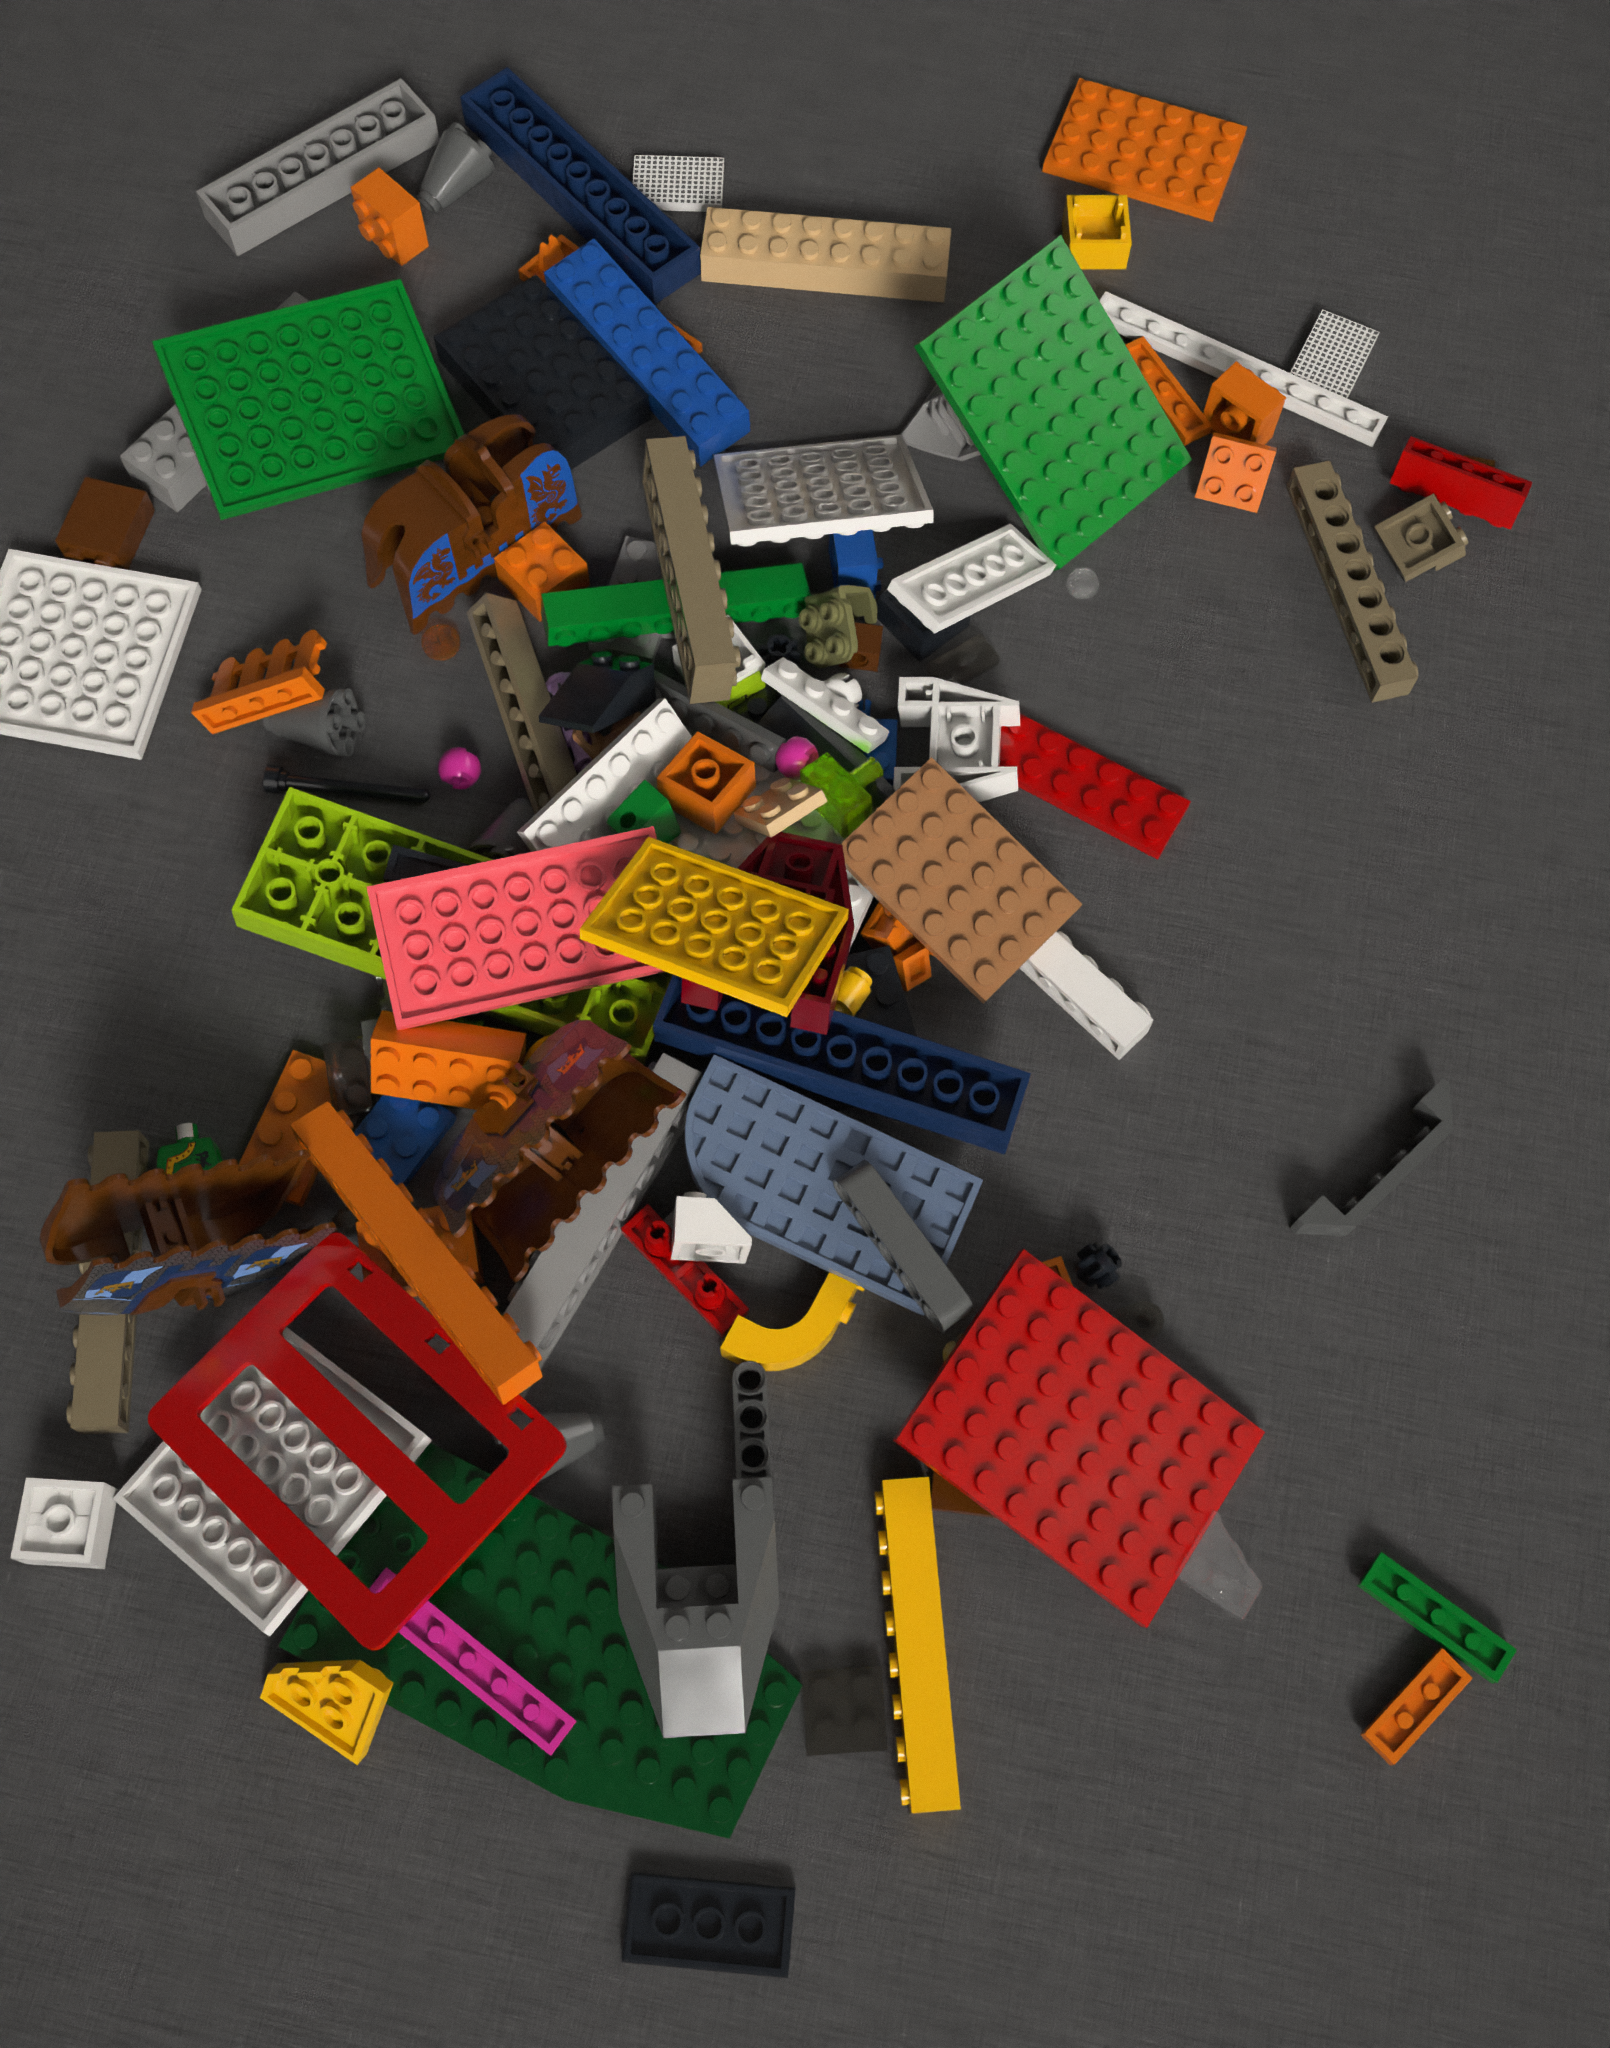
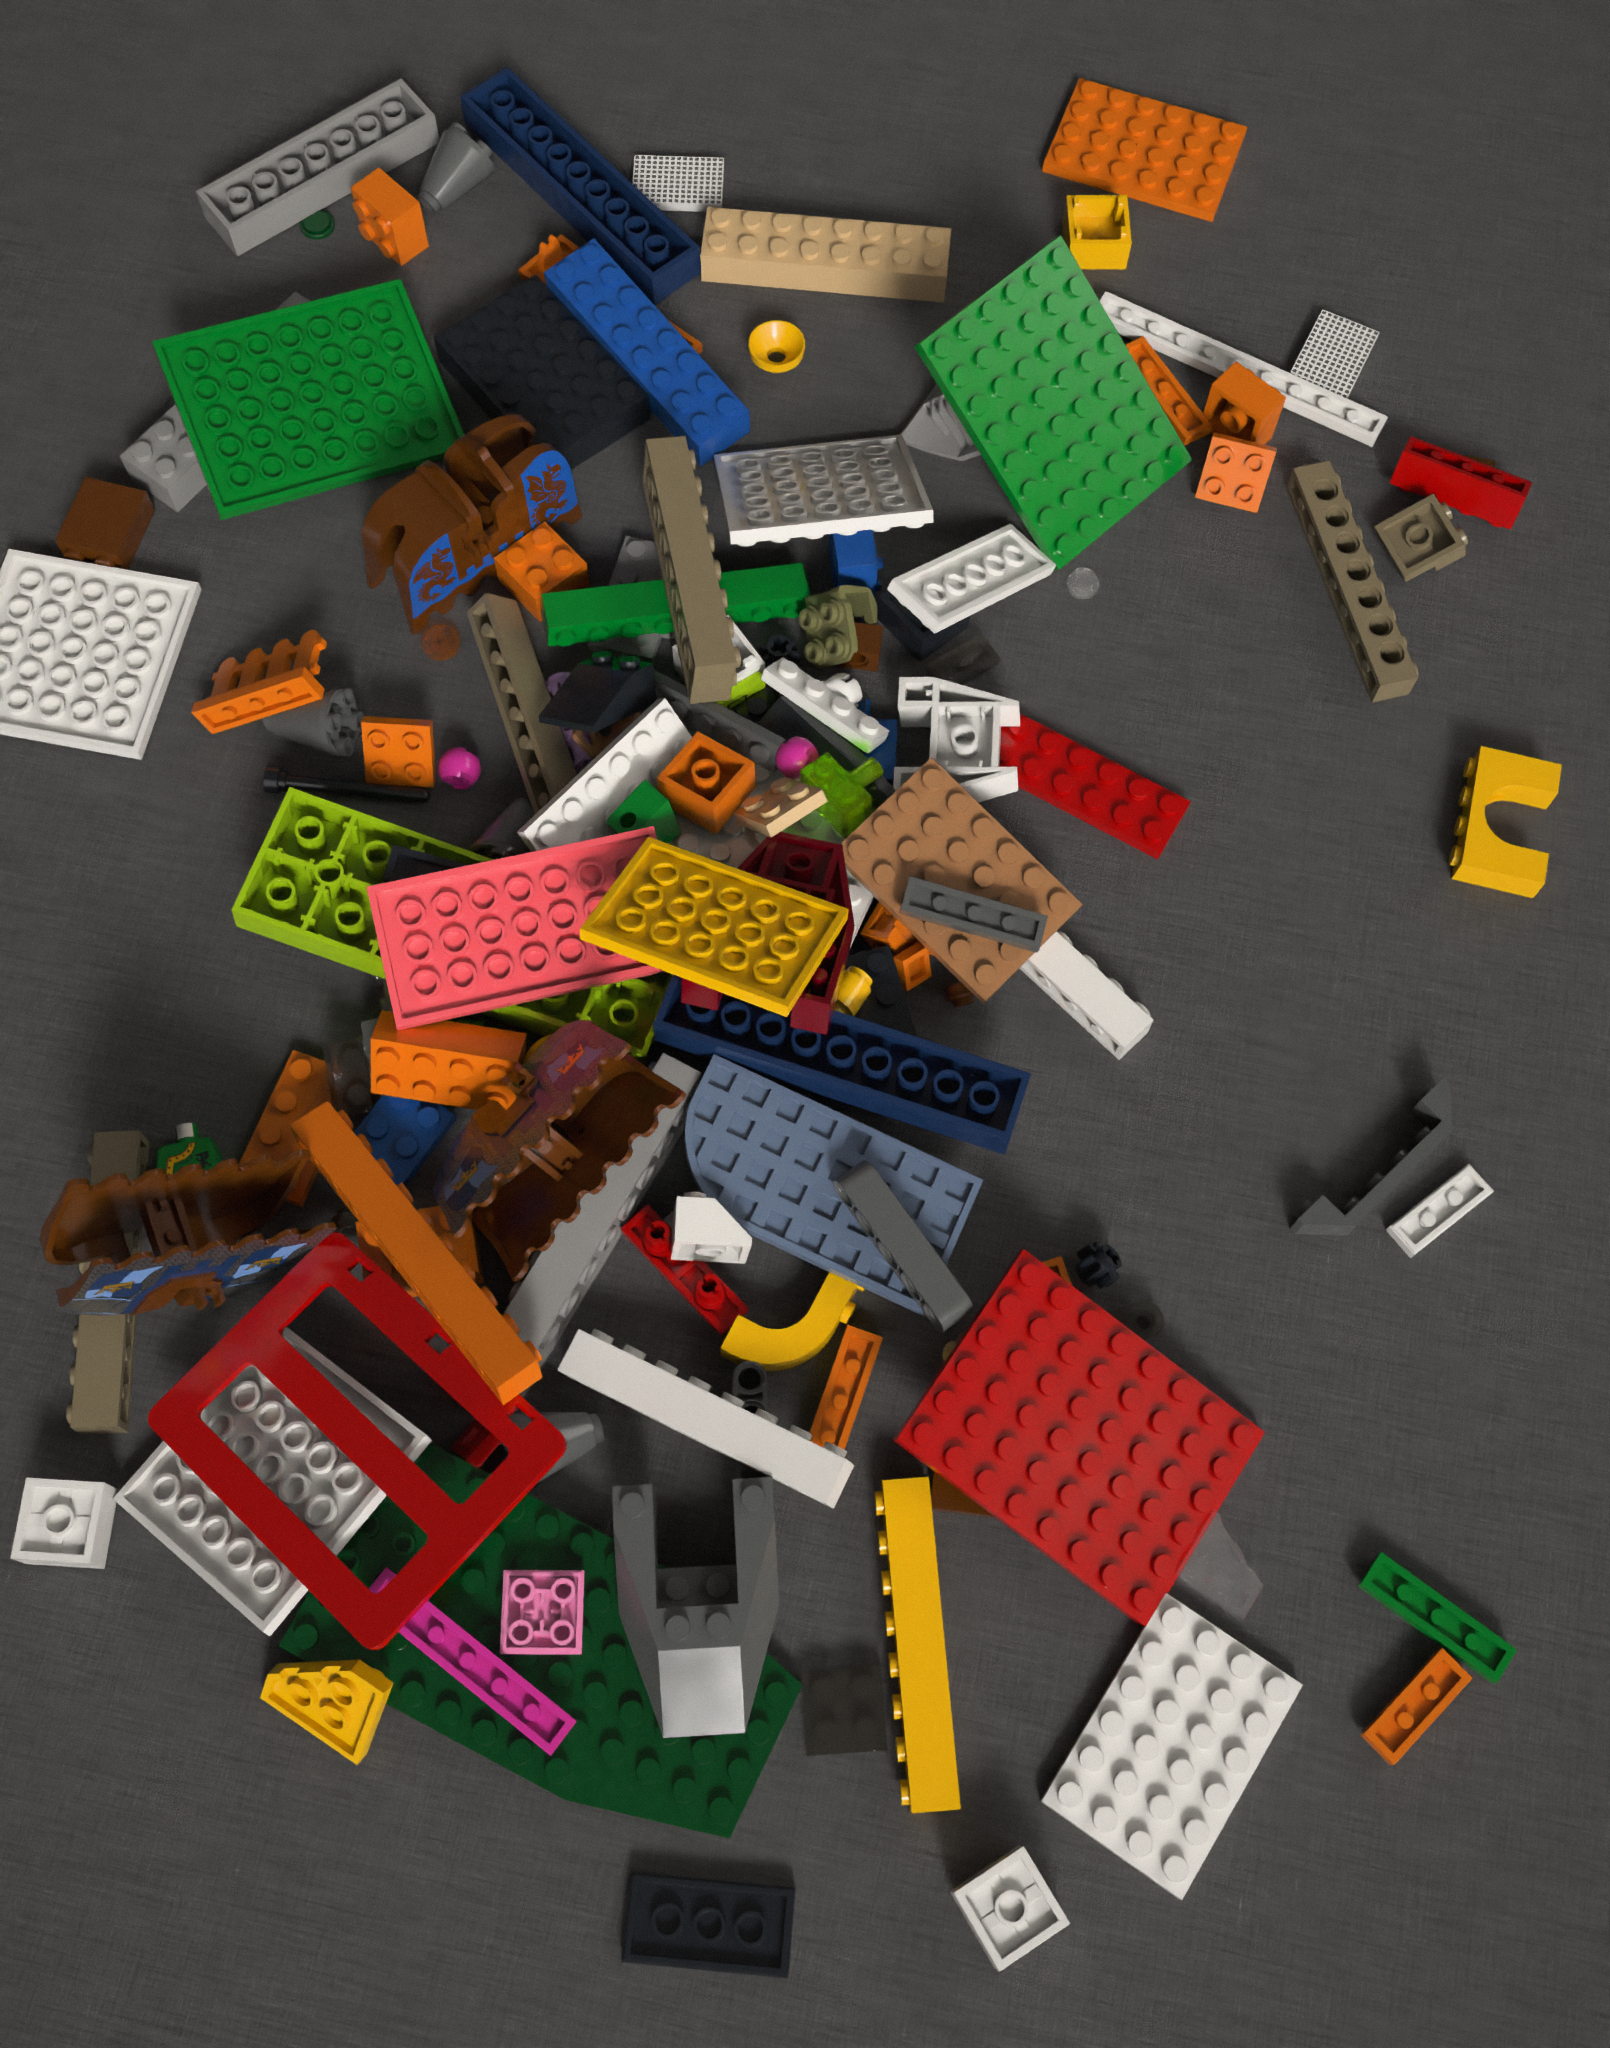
none -> dark green piece [300,210,335,240]
none -> orange plate [361,716,436,788]
none -> red plate [450,1419,501,1468]
none -> bright pink tile [500,1570,585,1655]
none -> white brick [558,1329,854,1509]
none -> yellow piece [748,320,805,373]
none -> orange plate [809,1325,883,1450]
none -> dark grey plate [899,876,1048,953]
none -> reddish brown plate [945,983,975,1008]
none -> white container [950,1845,1070,1972]
none -> white plate [1040,1593,1303,1900]
none -> white tile [1386,1164,1494,1258]
none -> yellow arch [1449,746,1562,898]

